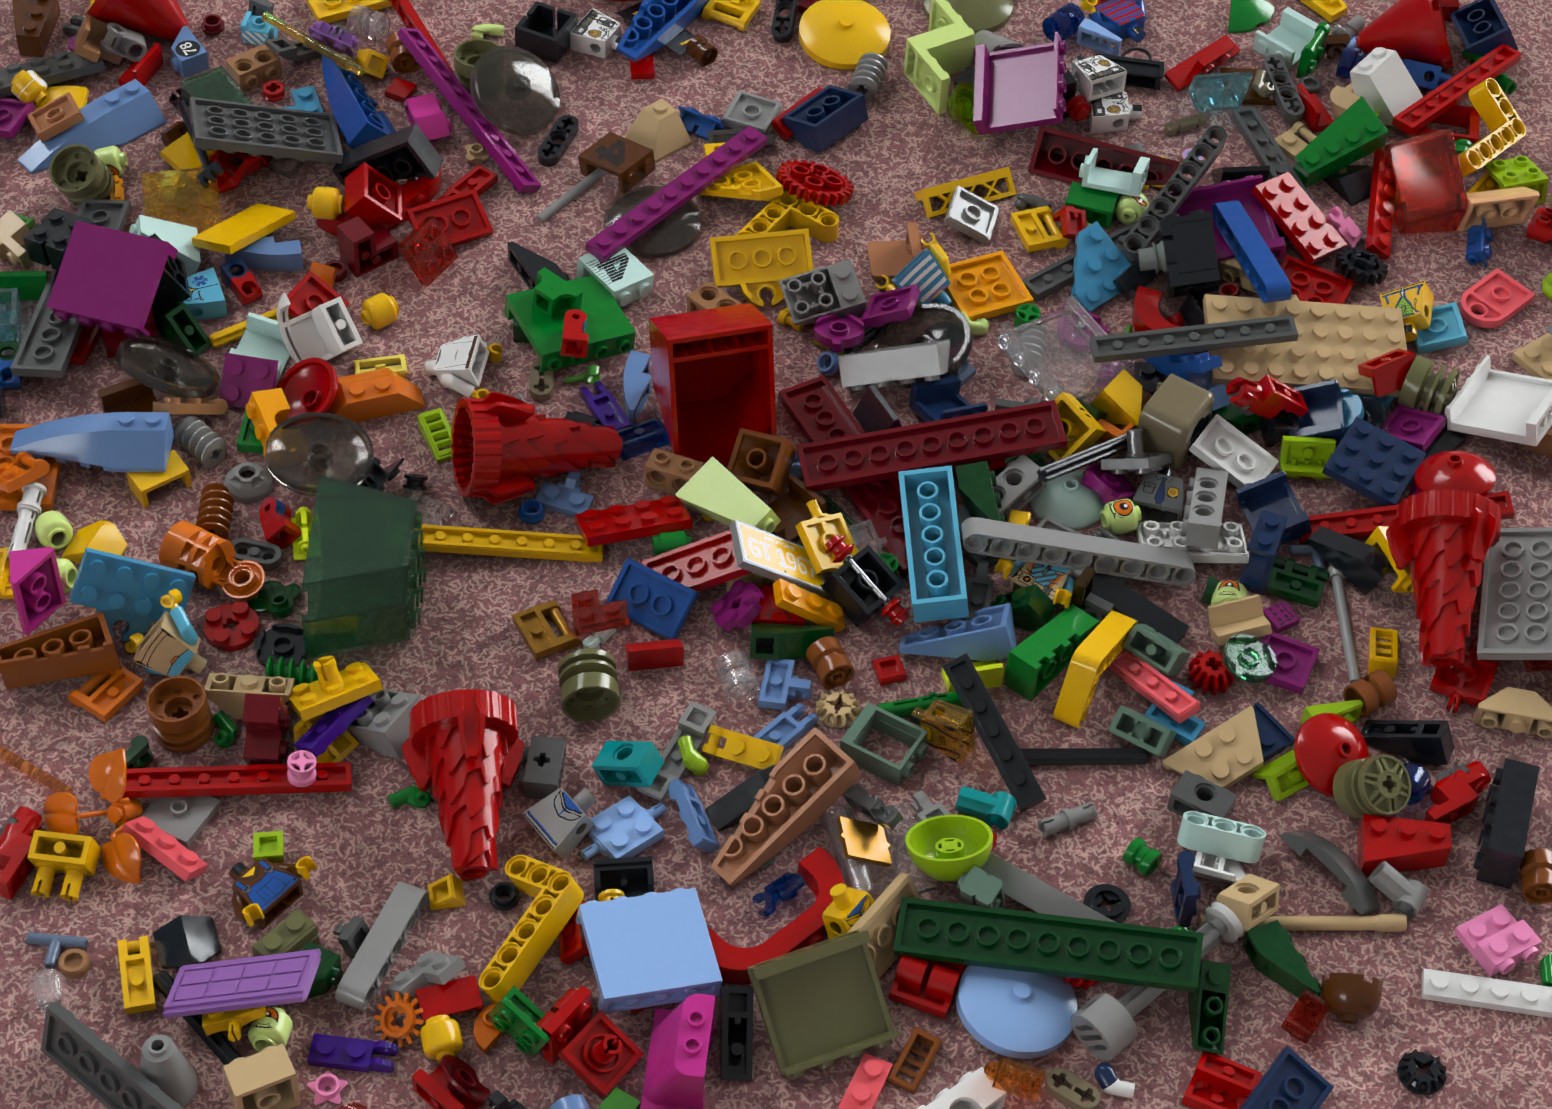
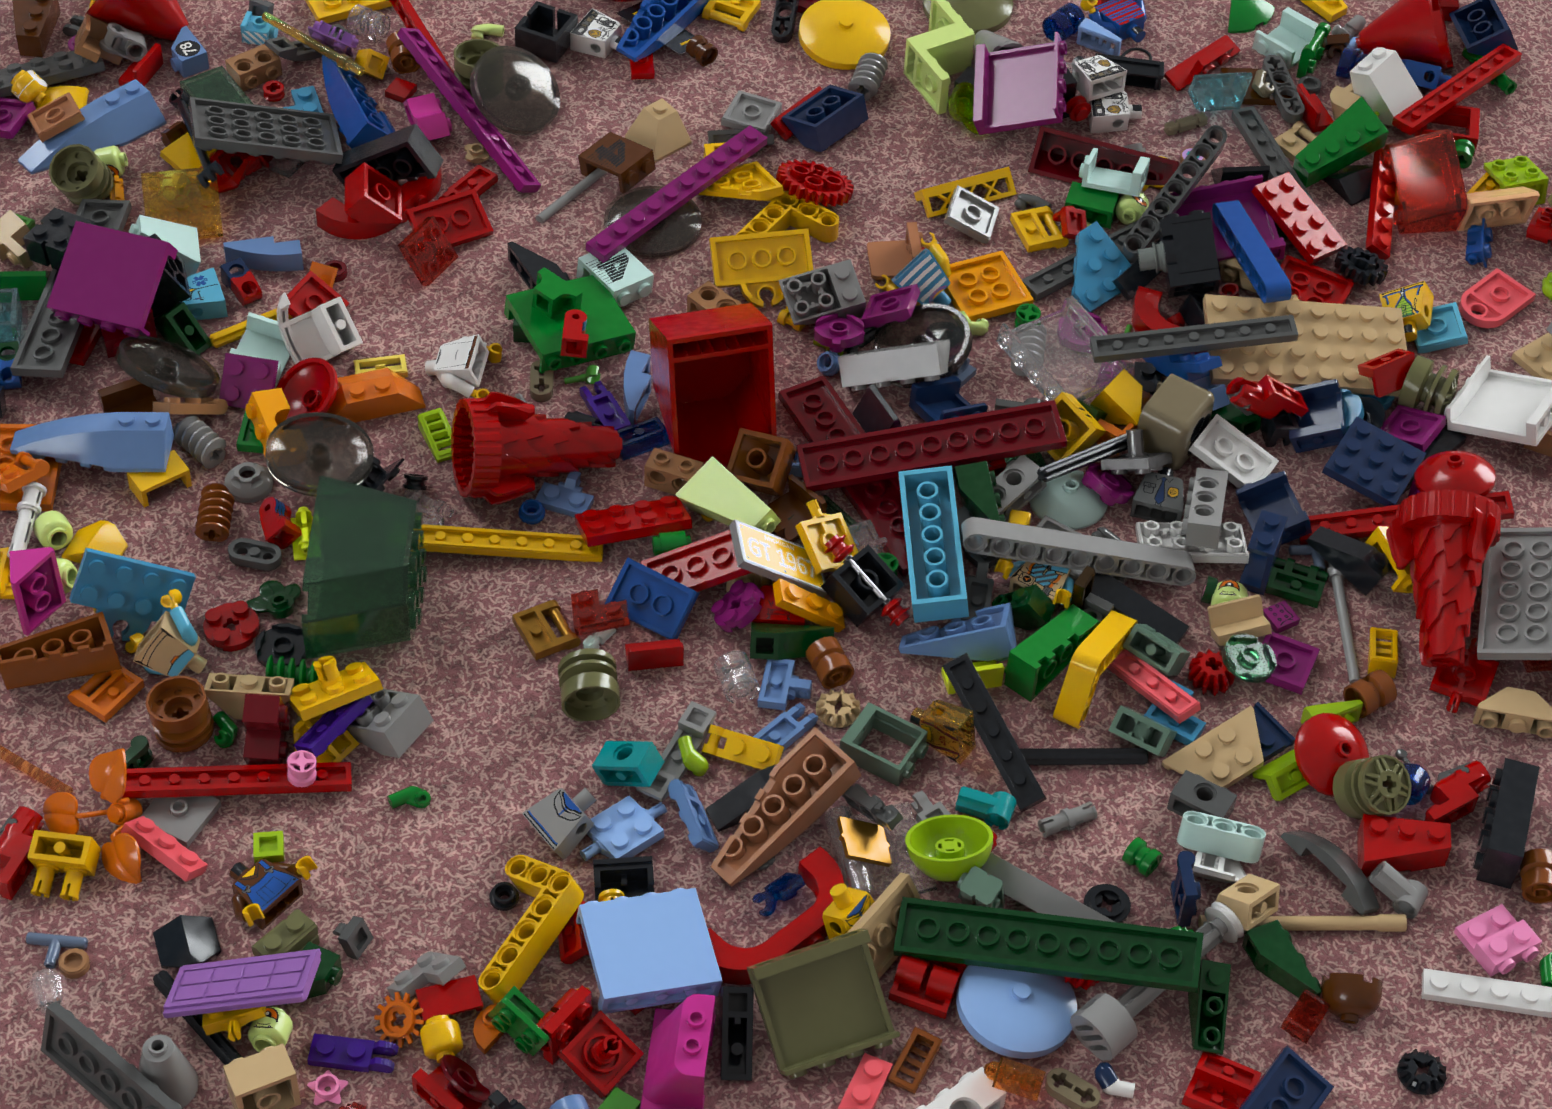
yellow plate [117,935,157,1015] -> none
orange cylinder [159,520,265,600] -> none
yellow tile [192,203,296,255] -> none
dark red plate [201,14,225,35] -> none
yellow head [307,186,345,220] -> none
light grey beam [335,881,429,1011] -> none
dark red brick [337,216,399,278] -> none
yellow head [360,293,400,330] -> none
red cone [402,689,524,881] -> none
yellow slope [427,873,466,910] -> none
dark grey brick [518,735,566,799] -> none
black beam [538,115,579,167] -> none
blue hinge [678,105,724,140] -> none
red tile [871,654,907,686] -> none
green pin [877,691,963,718] -> none
yellowish green head [1100,498,1142,535] -> none
lime bracket [1279,436,1336,480] -> none
bright pink plate [1325,206,1364,249] -> none
black slope [1361,720,1455,766] -> none
yellow beam [1449,78,1526,179] -> none

